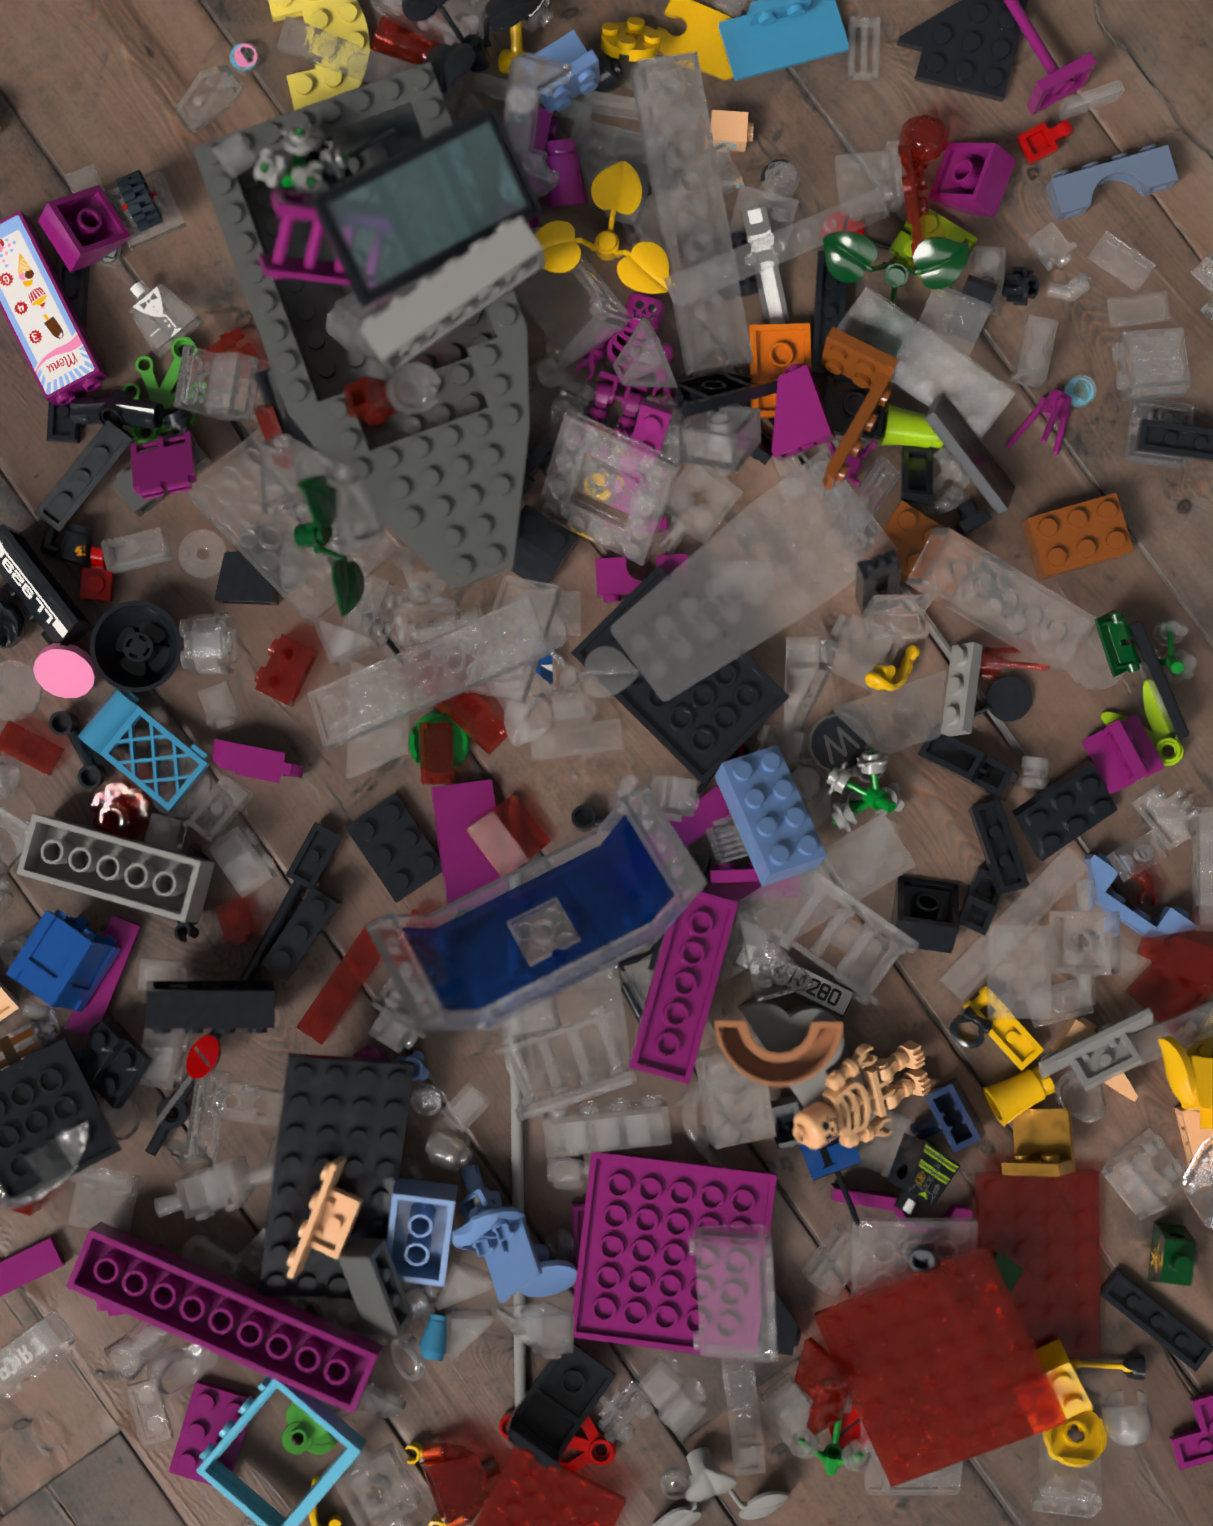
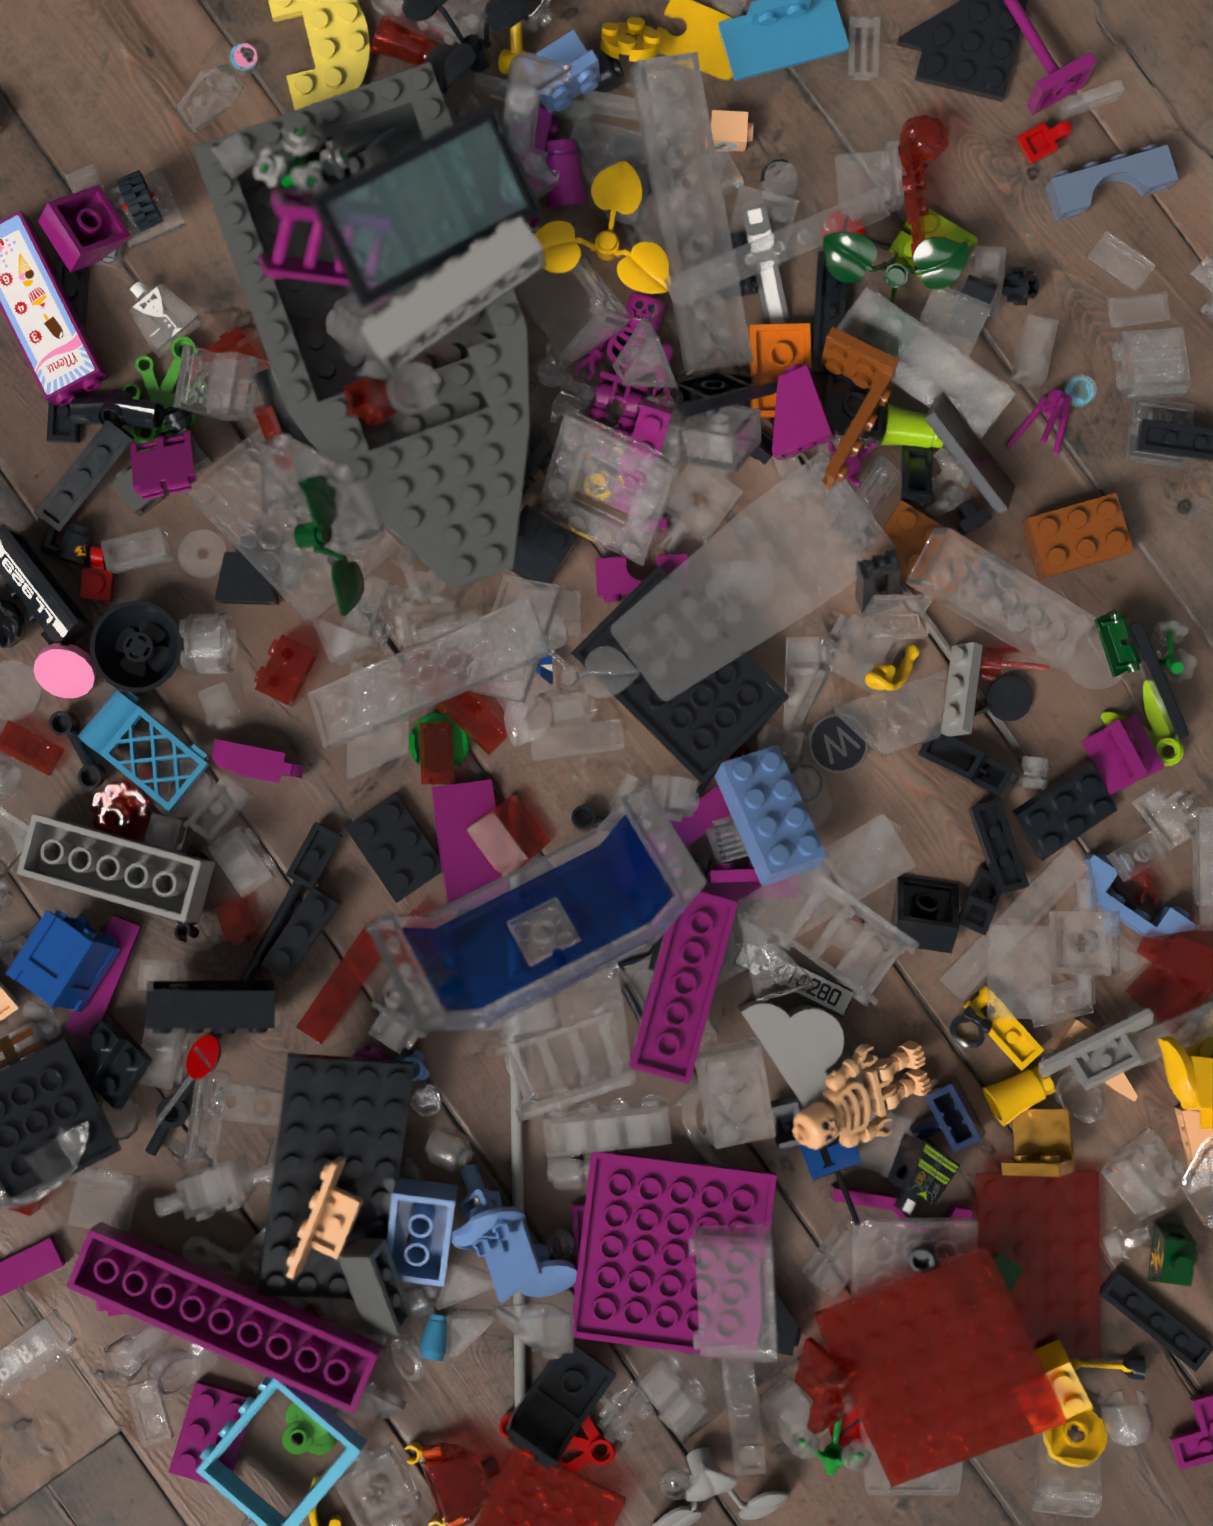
clear arch [277,16,463,114] -> none
clear brick [441,1082,490,1133] -> none
nougat brick [715,1021,843,1086] -> none
light grey plant [827,750,905,833] -> none
magenta slope [928,142,1016,217] -> none
clear bracket [1026,222,1078,271] -> none
clear arm [1046,271,1091,302] -> none
none -> clear piece [1102,1226,1152,1260]

